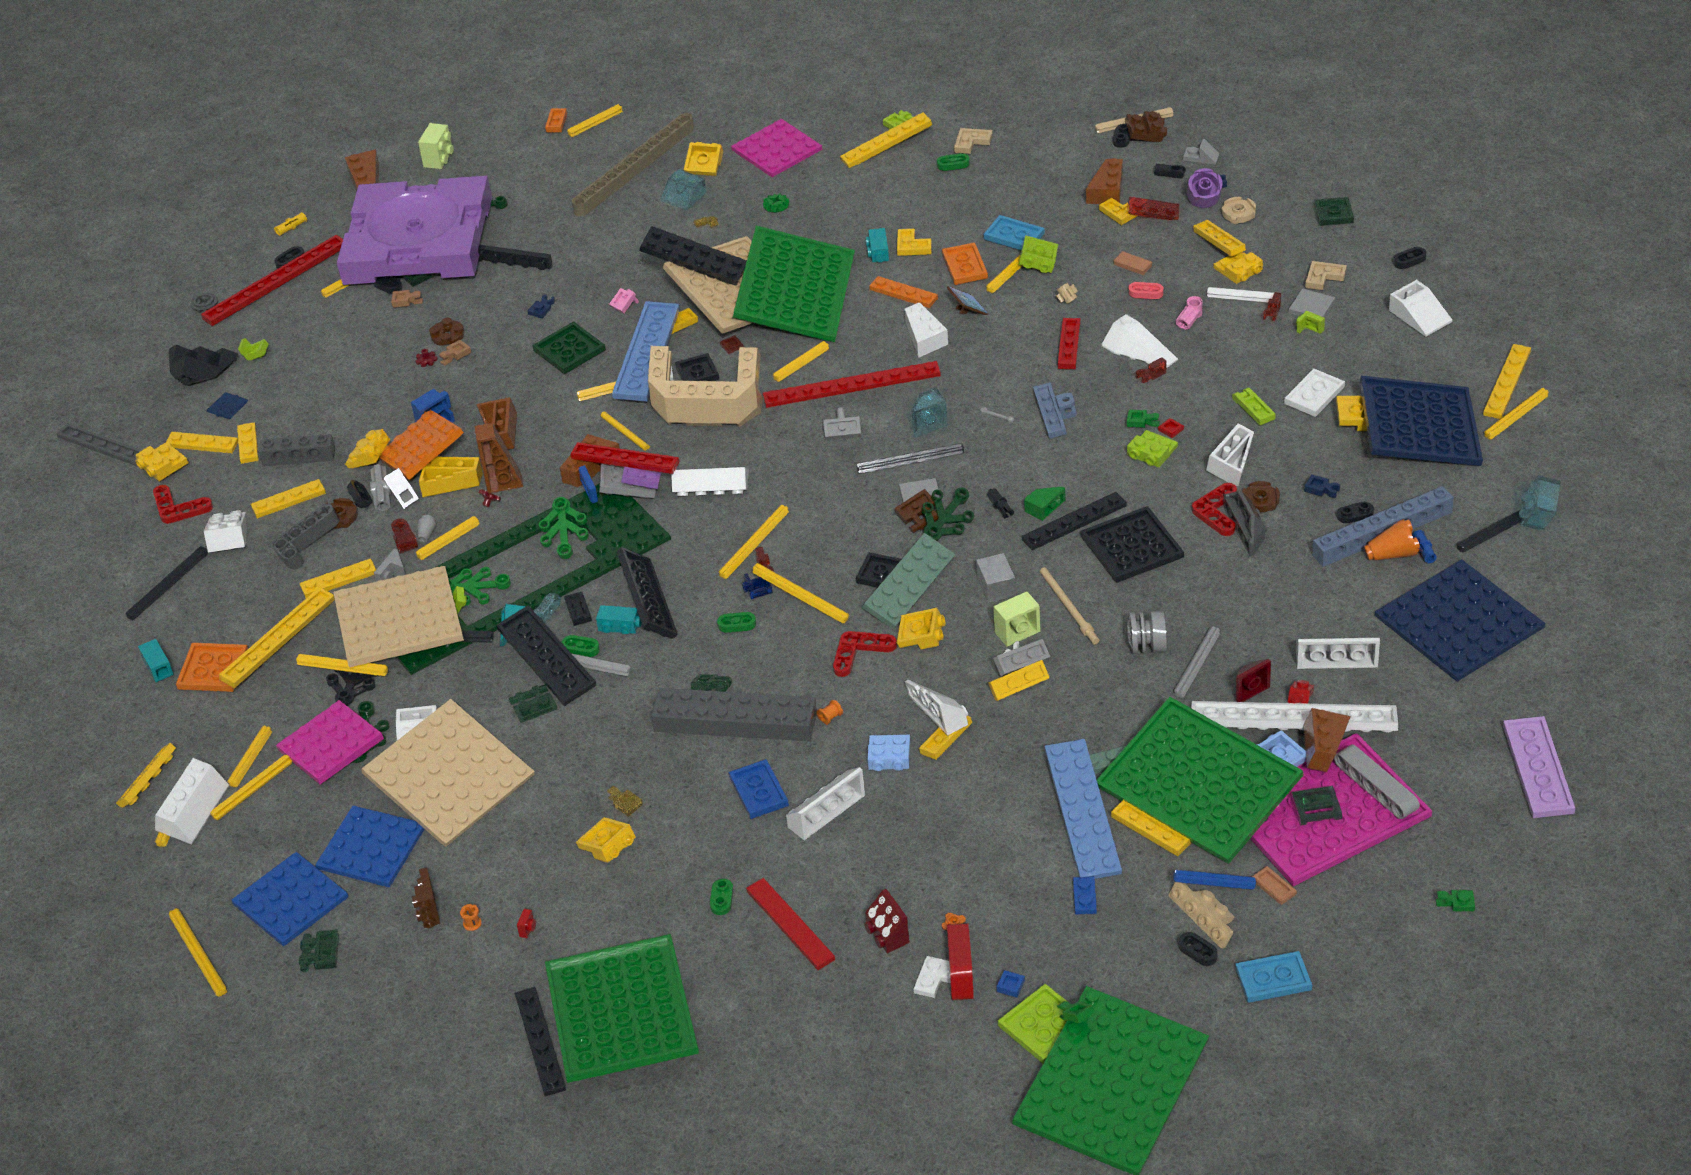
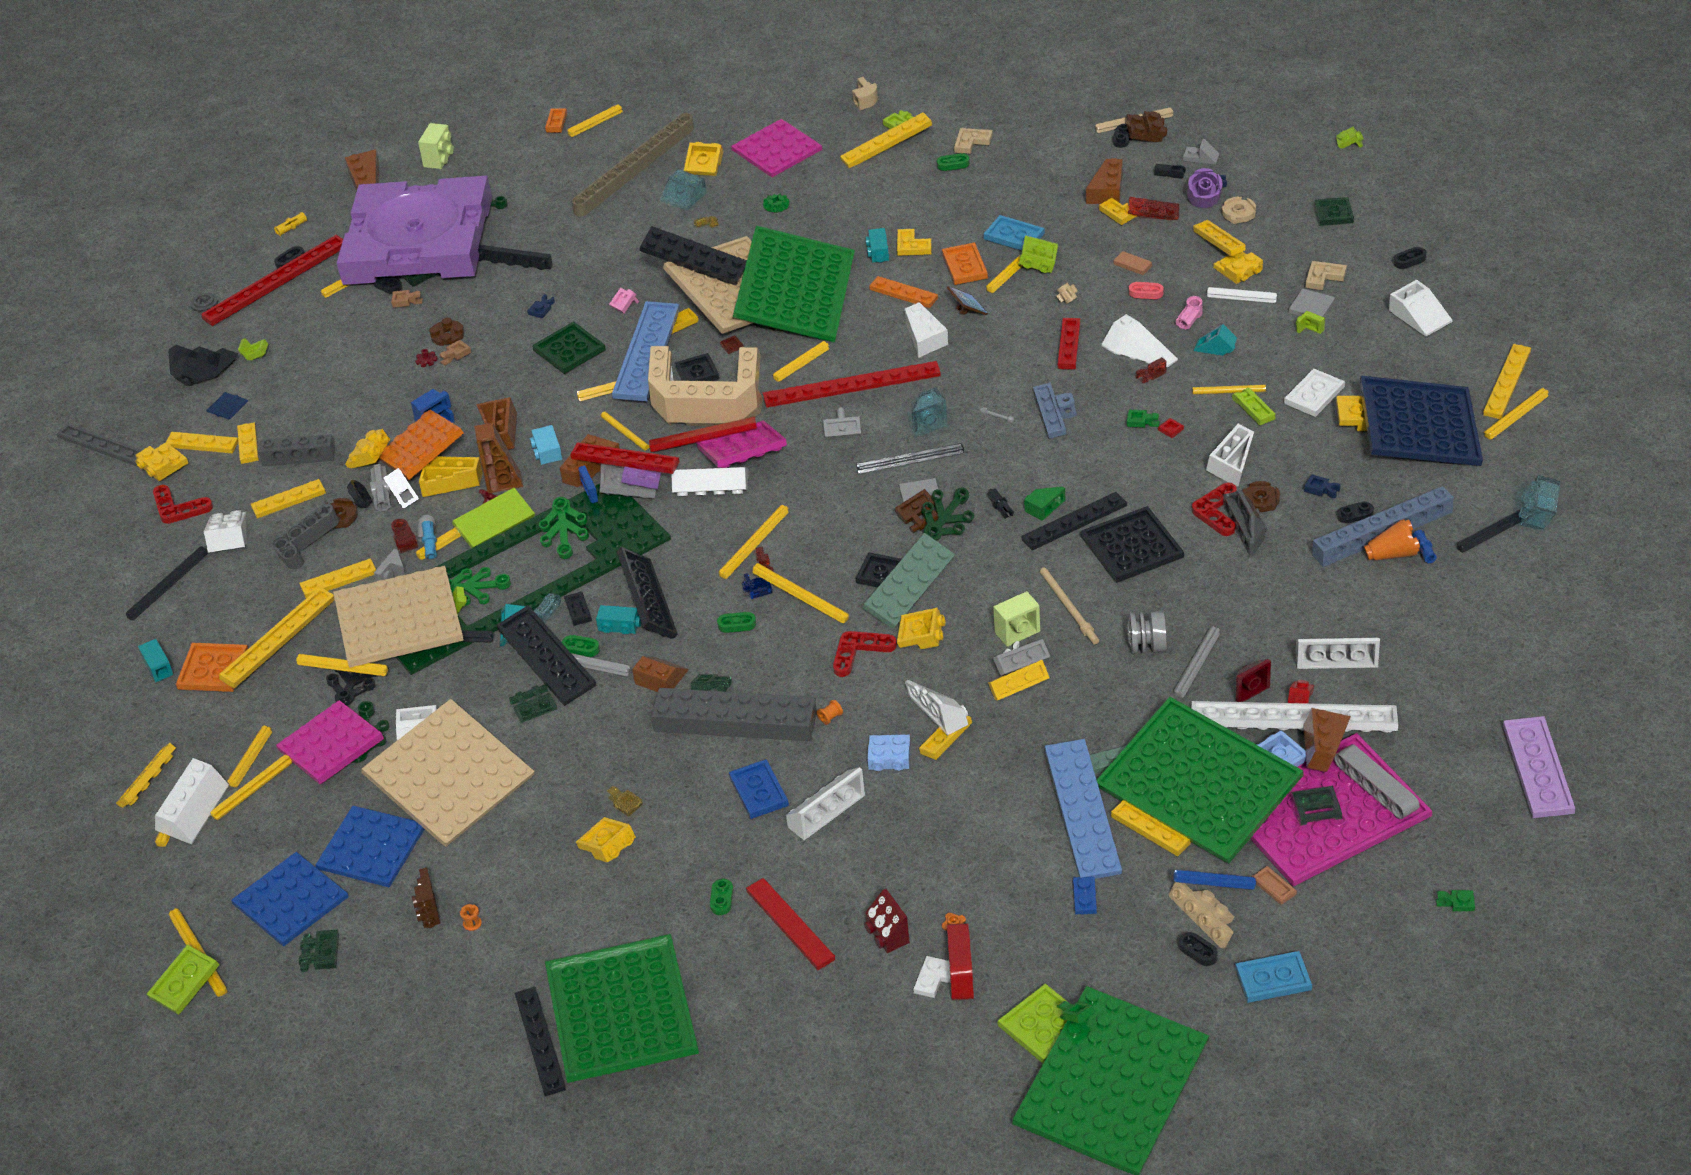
red plate [517,909,536,938] -> none
flat silver piece [976,553,1016,602] -> none
blue plate [996,970,1025,998] -> none
lime plate [1127,430,1178,468] -> none
clear red plate [1263,292,1281,321] -> none
dark blue plate [1374,559,1545,682] -> none
none -> lime plate [146,944,219,1015]
none -> dark azure pin [421,521,437,559]
none -> lime tile [452,488,535,548]
none -> medium azure brick [530,425,562,465]
none -> dark orange slope [632,656,688,692]
none -> red tile [649,417,757,452]
none -> dark pink plate [696,420,787,468]
none -> tan brick [852,77,878,110]
none -> yellow bar [1192,385,1266,394]
none -> teal slope [1194,324,1237,356]
none -> lime bracket [1336,126,1364,149]

